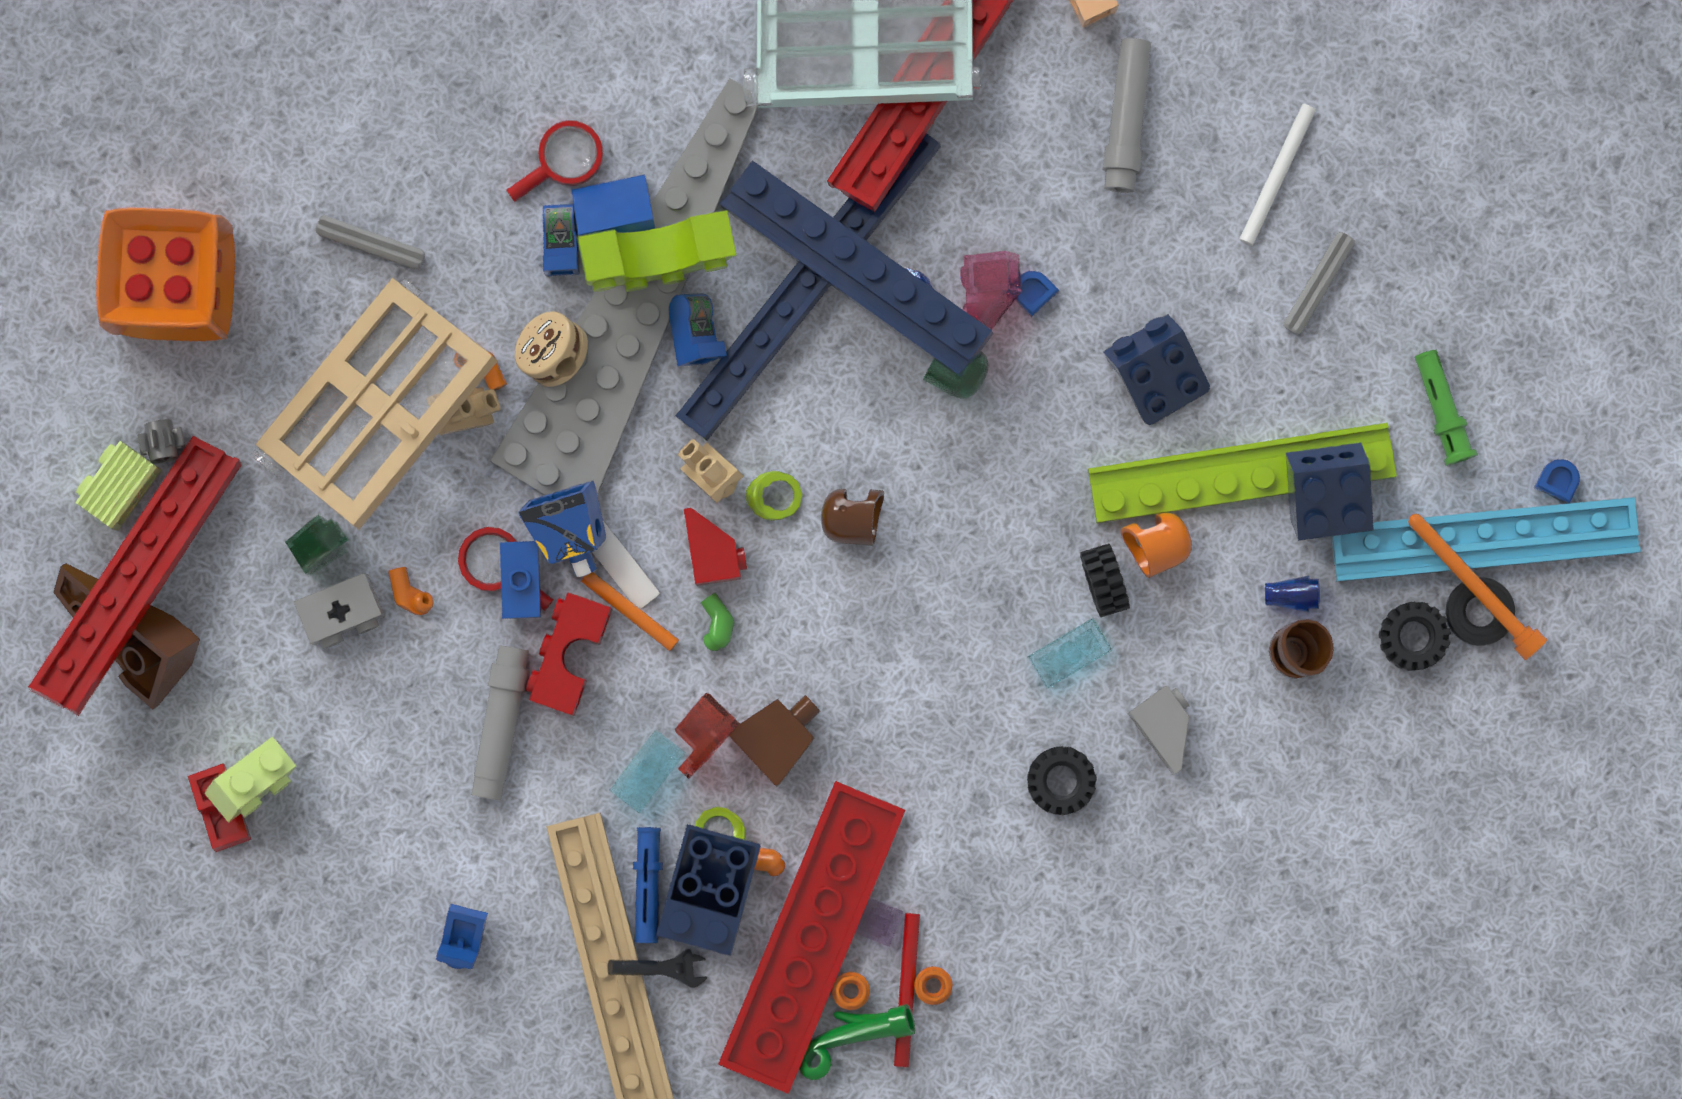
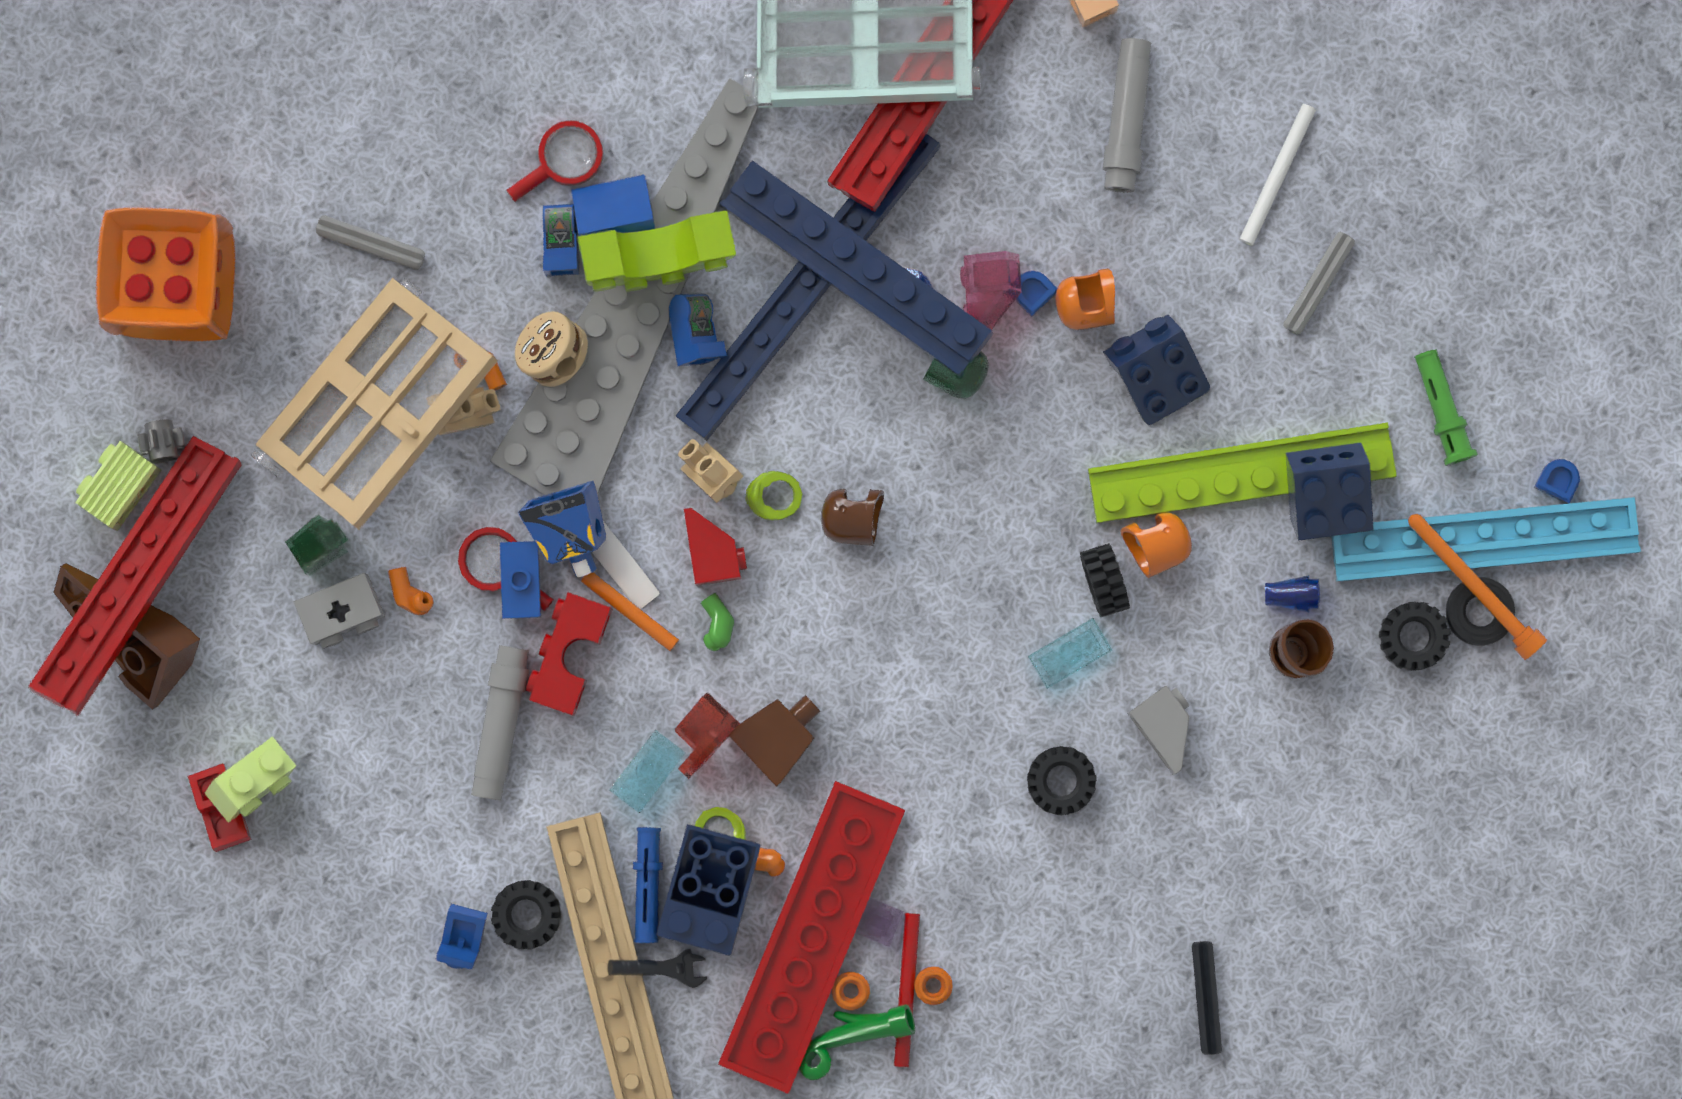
none -> black tyre [491,880,561,949]
none -> orange helmet [1055,268,1115,330]
none -> black axle [1192,941,1222,1055]

